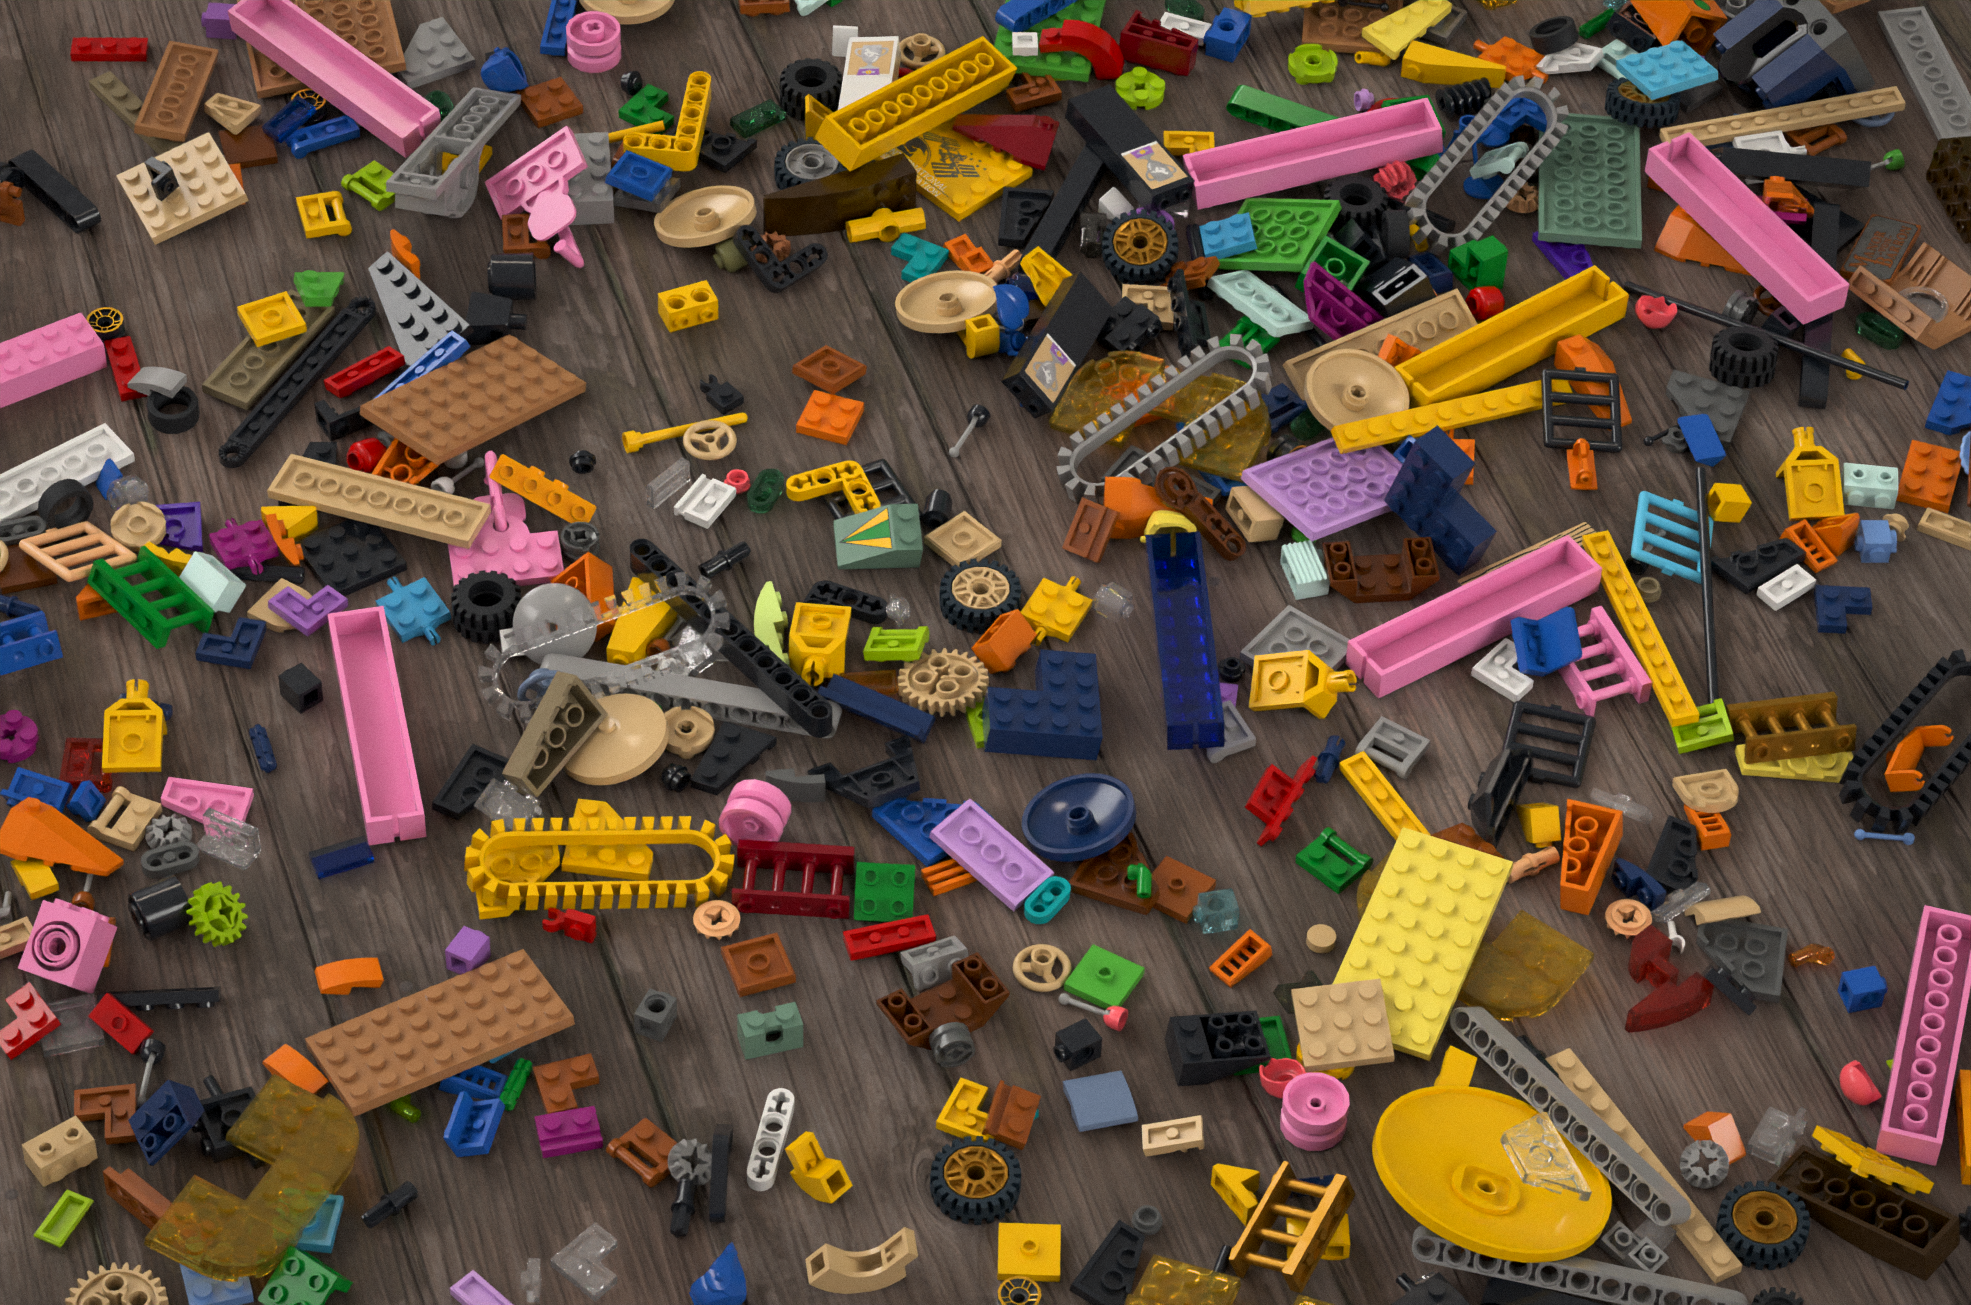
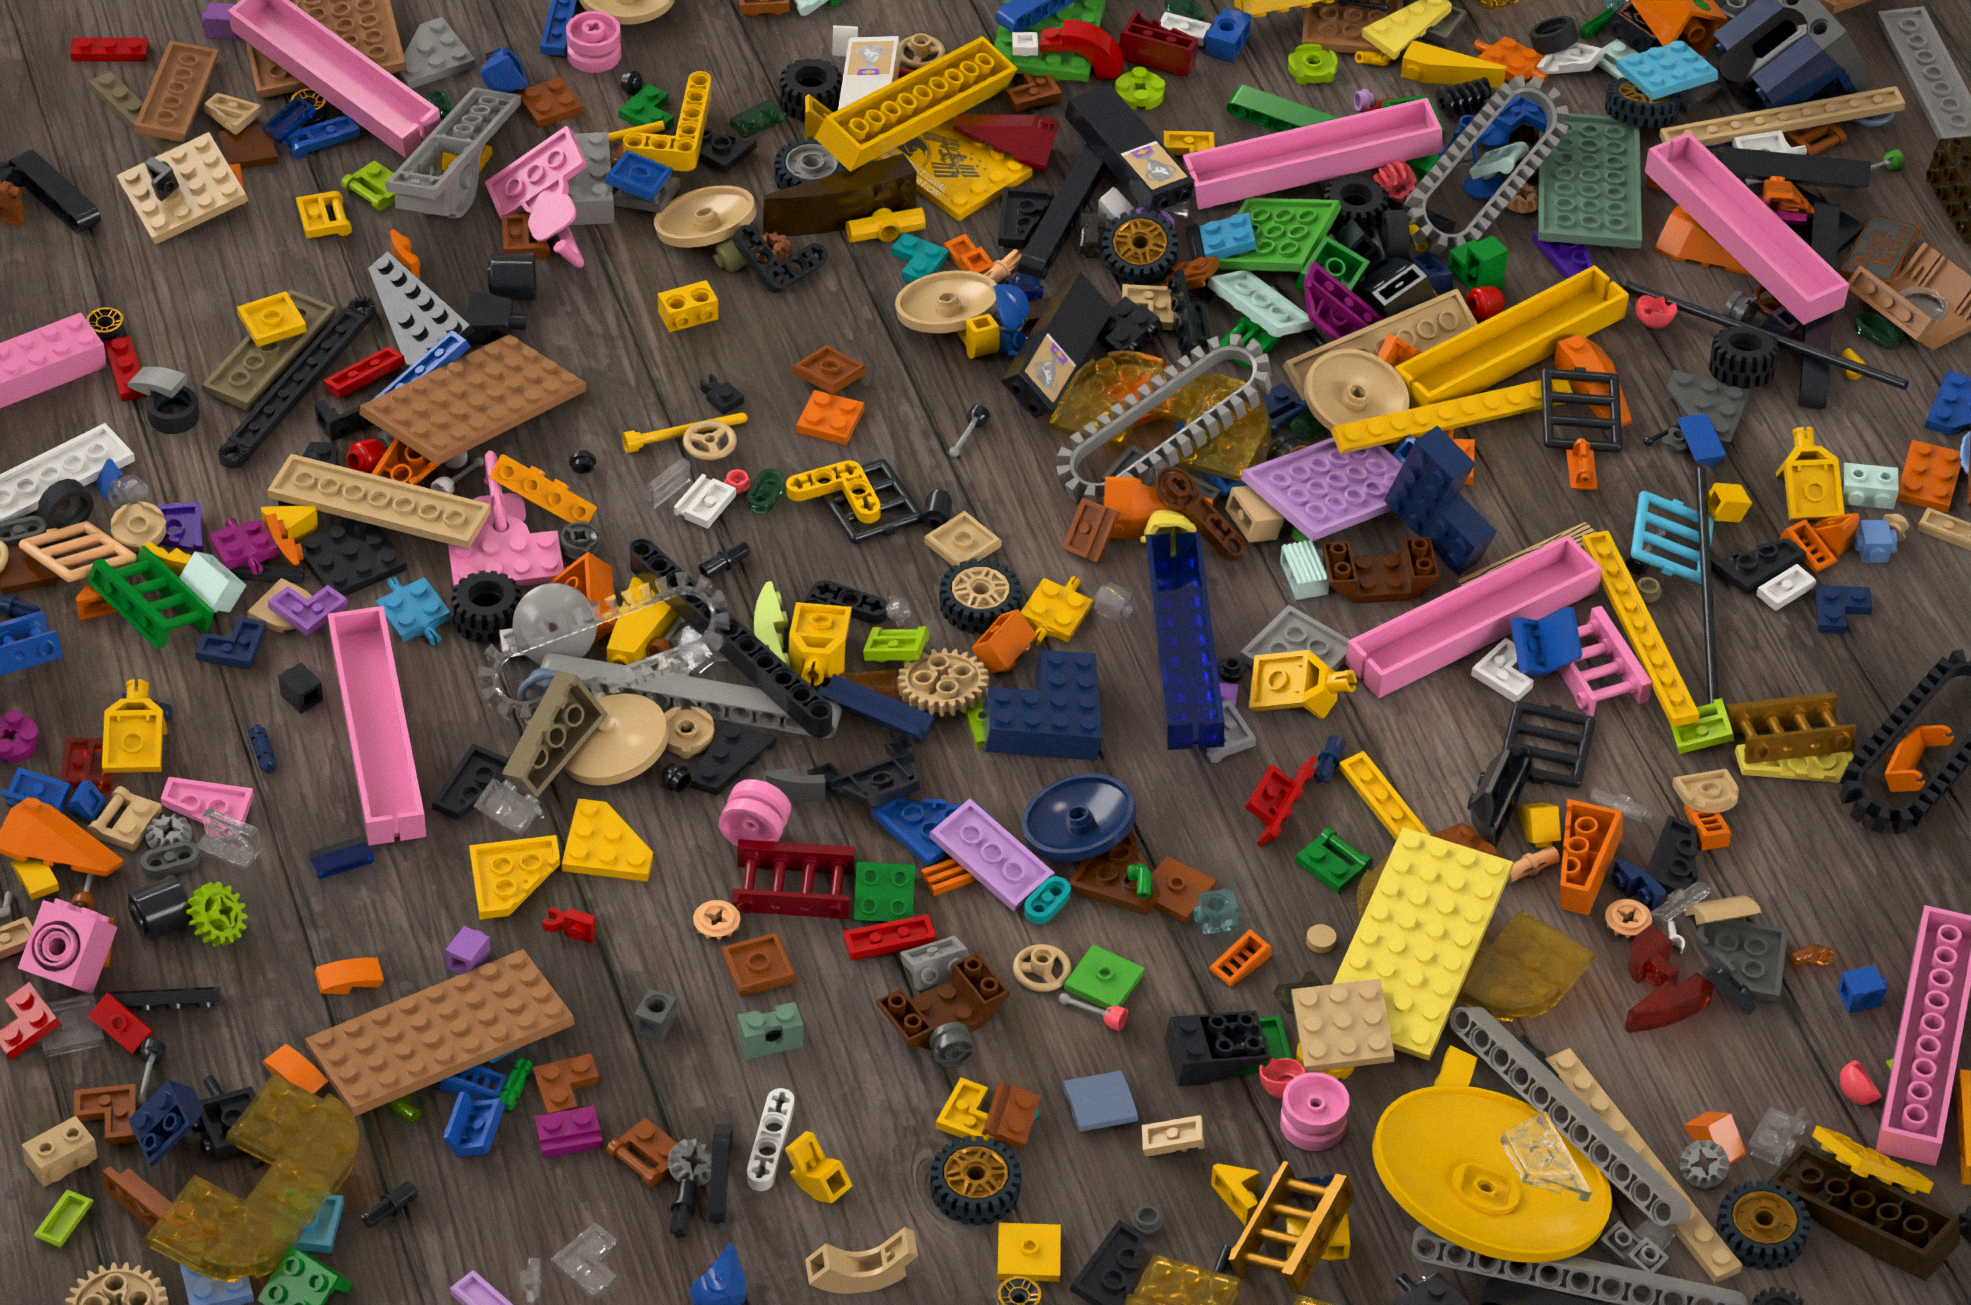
bright green wing [294,270,345,307] -> none
yellow piece [464,816,734,910] -> none
sand green slope [833,504,923,569] -> none
yellow wing [1020,246,1072,306] -> none
black brick [1053,1018,1102,1071] -> none
light grey plate [1355,716,1430,780] -> none
medium blue hinge [1854,829,1915,845] -> none

